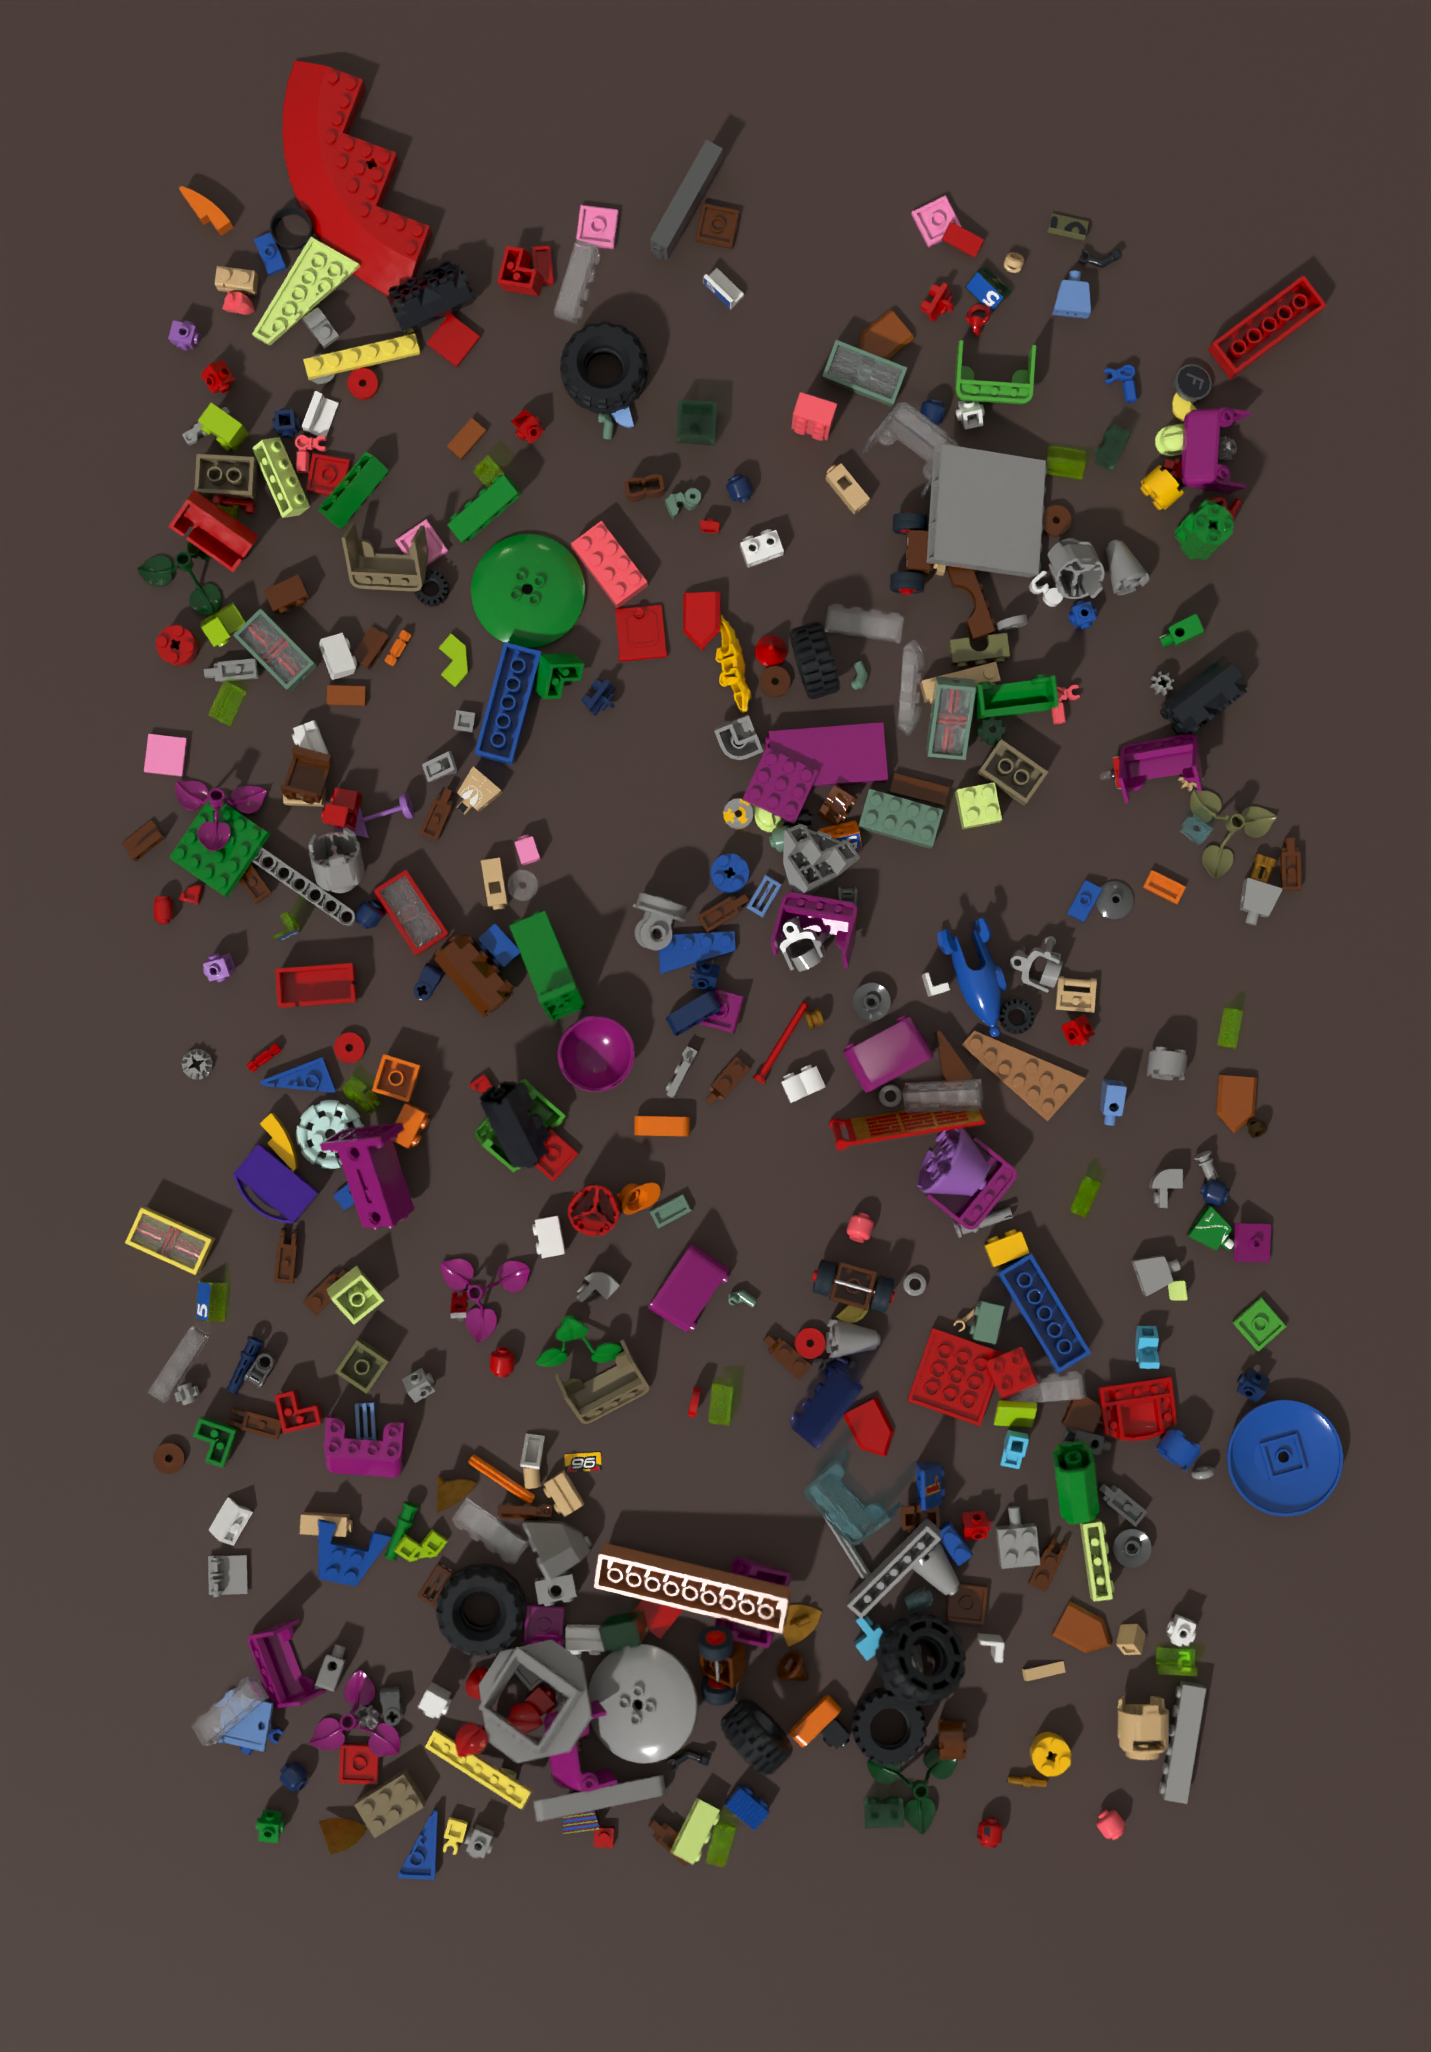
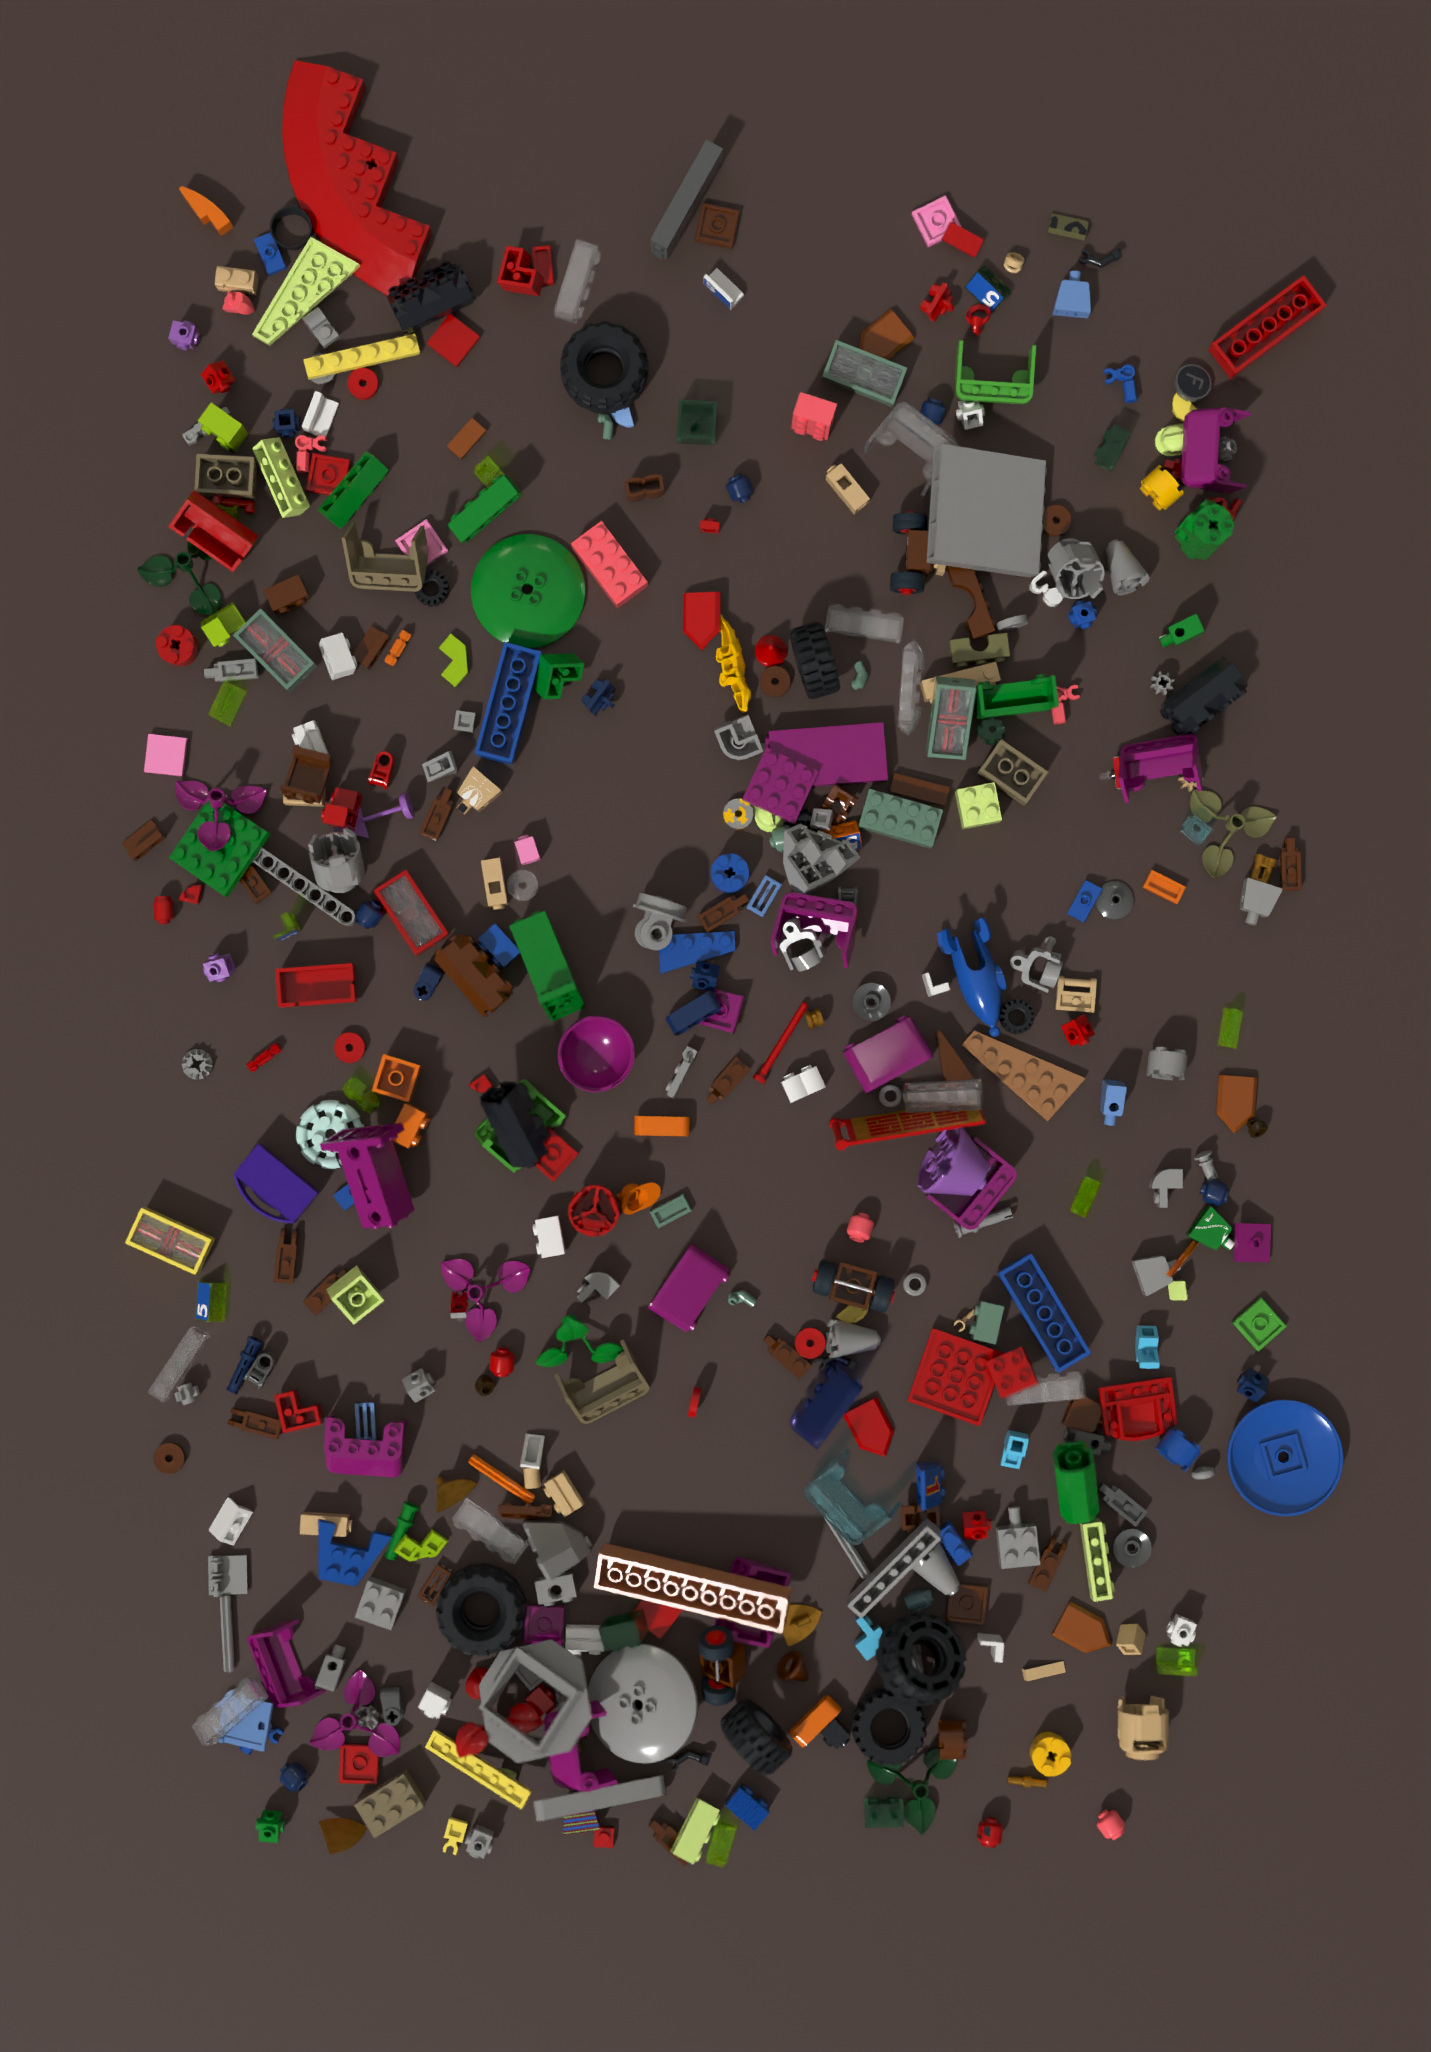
green brick [193,1416,240,1468] -> none
blue wing [260,1057,337,1093] -> none
yellow slope [260,1113,299,1171] -> none
dark orange tile [327,685,366,706] -> none
olive brick [335,1338,391,1394] -> none
blue wing [397,1809,438,1880] -> none
red brick [510,409,544,444] -> none
sticker [564,1452,602,1472] -> none
bright pink tile [576,205,619,249] -> none
red container [615,605,668,662] -> none
sand green leg [665,488,701,520] -> none
clear neon green hinge [708,1383,733,1426] -> none
white brick [740,529,784,568] -> none
yellow brick [984,1229,1030,1267] -> none
lime tile [994,1400,1037,1427] -> none
clear neon green panel [1046,446,1086,480] -> none
light grey brick [1159,1680,1206,1804] -> none
none -> light grey axle [220,1595,235,1672]
none -> light grey brick [355,1577,407,1630]
none -> red piece [368,751,395,790]
none -> dark brown tile [475,1375,495,1396]
none -> light grey tile [810,808,834,830]
none -> orange piece [1166,1240,1199,1277]

